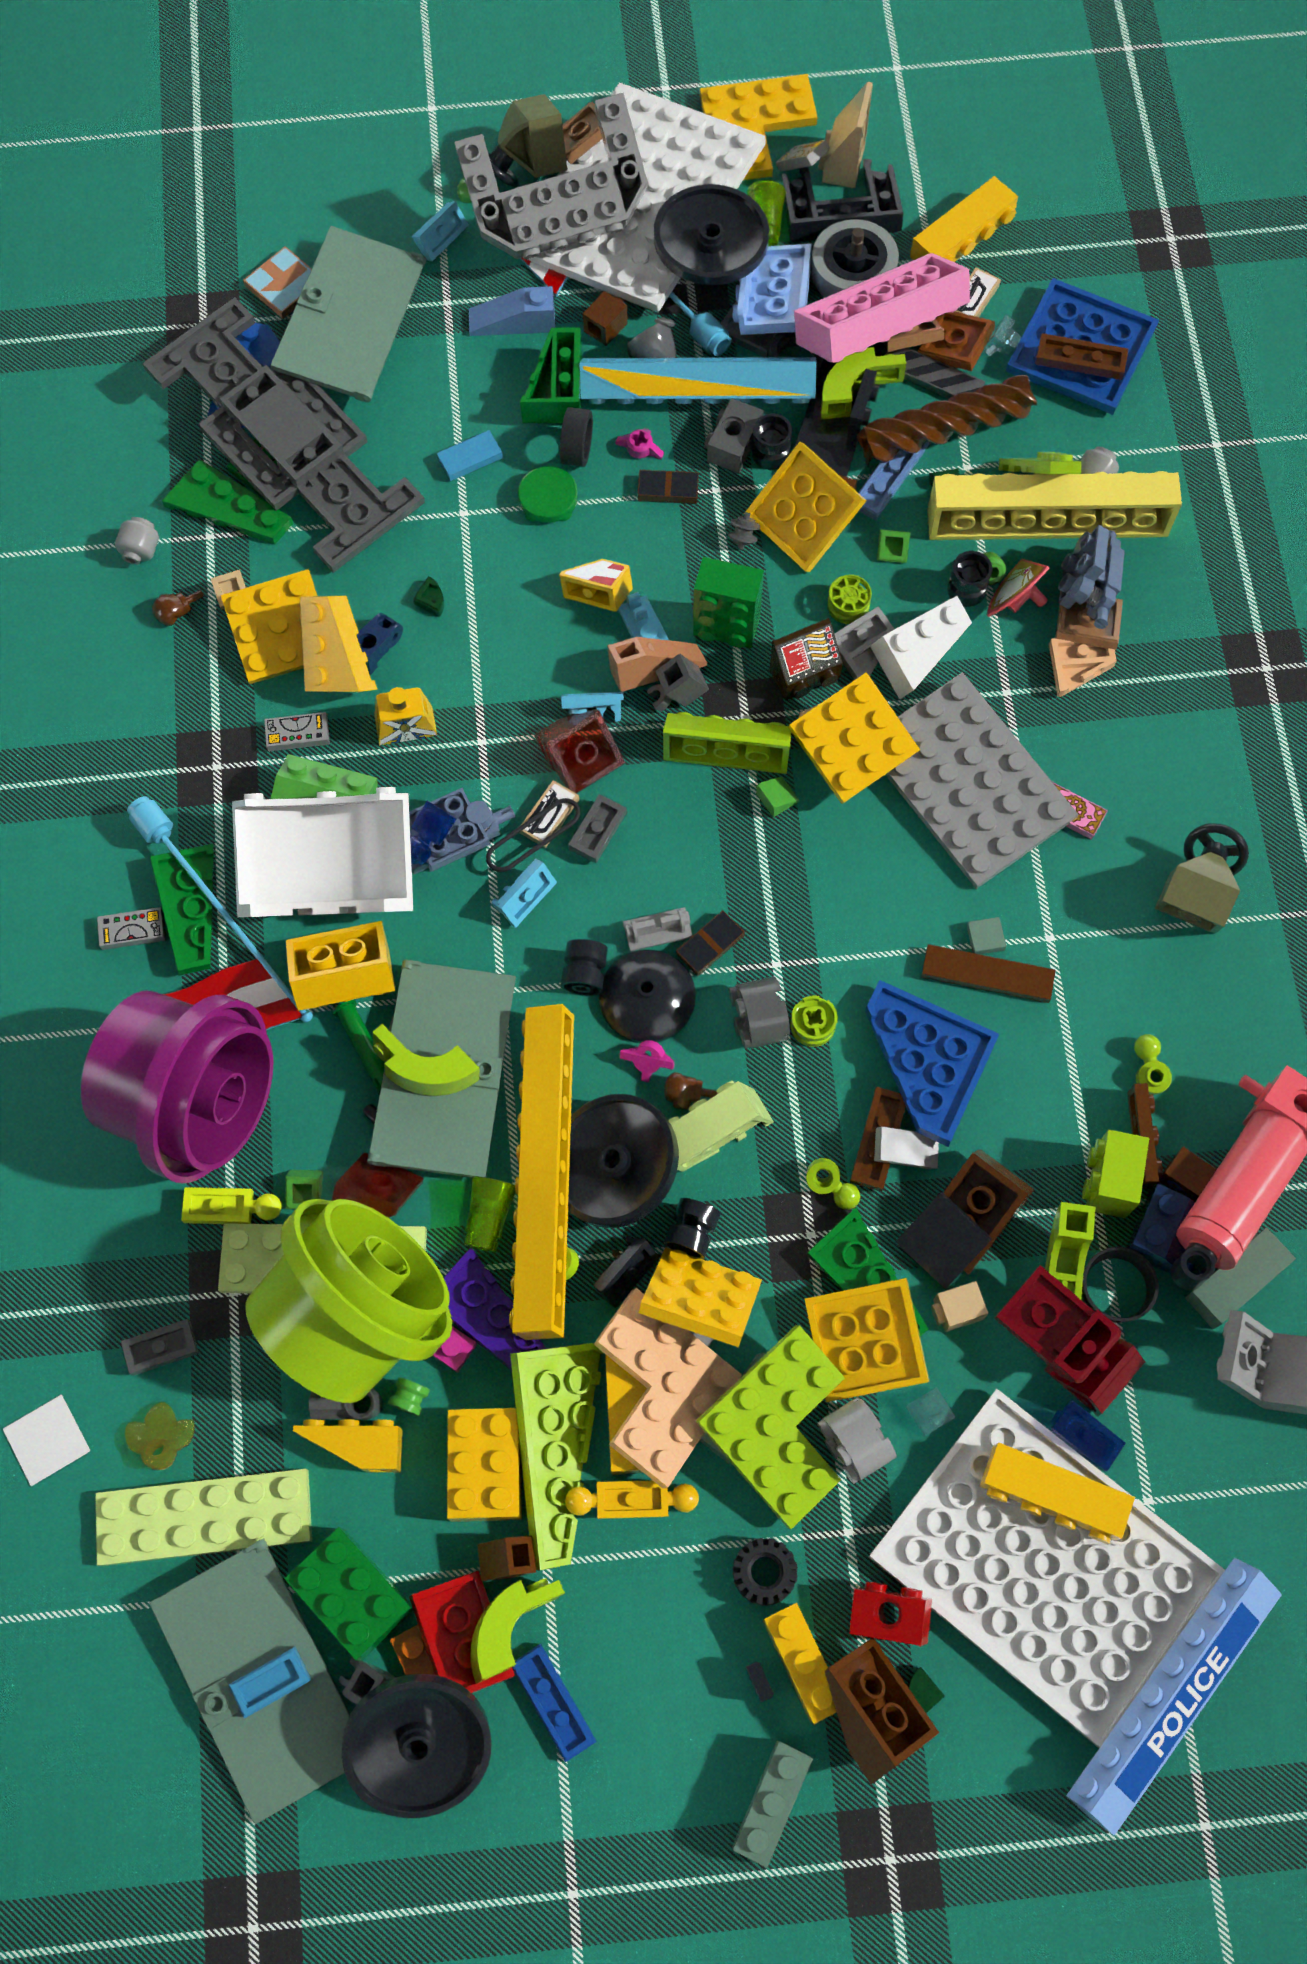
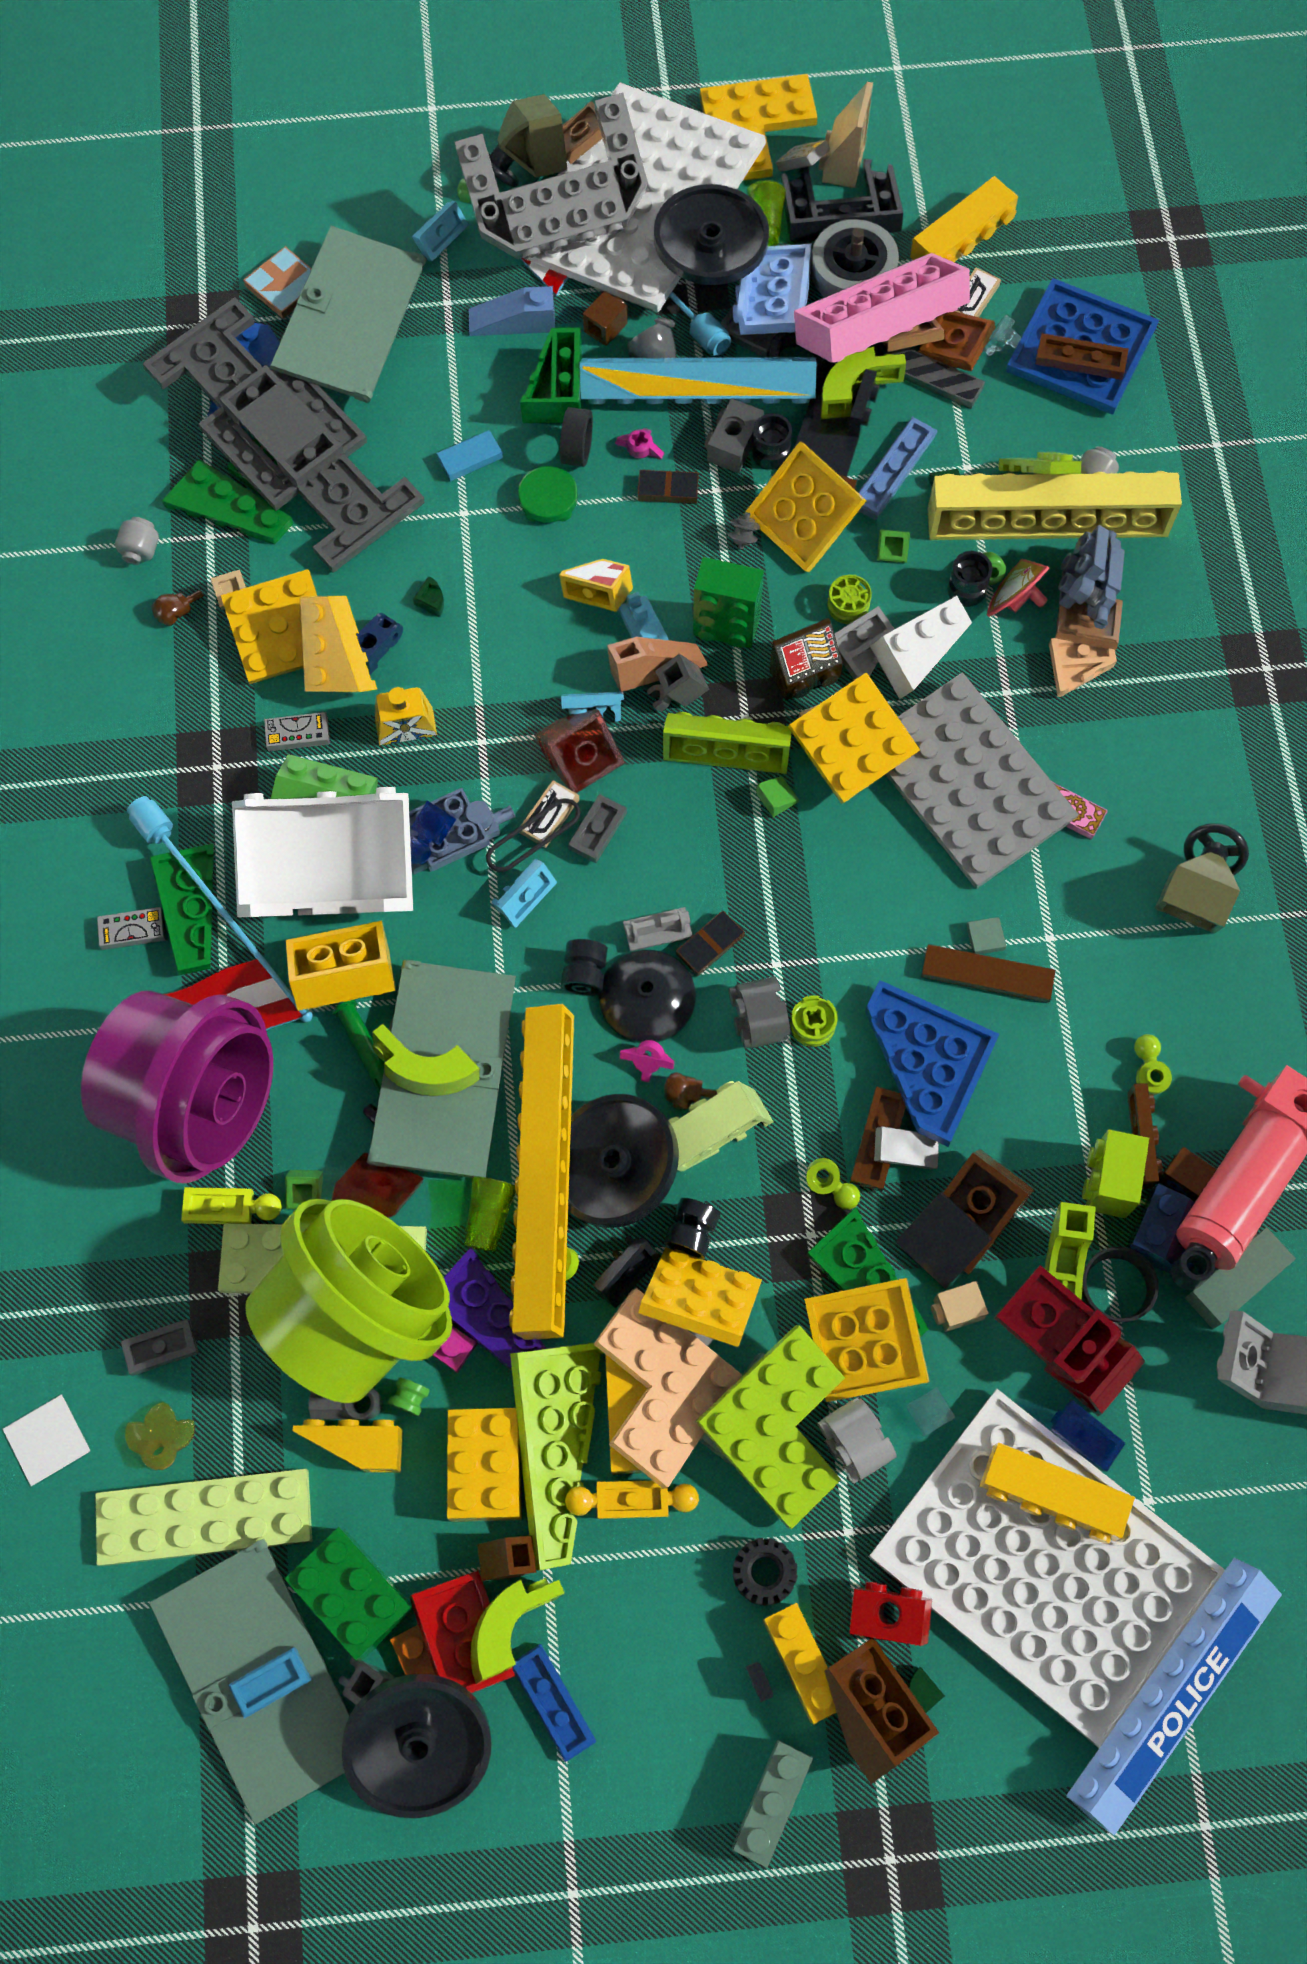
reddish brown piece [857,375,1037,465] -> none

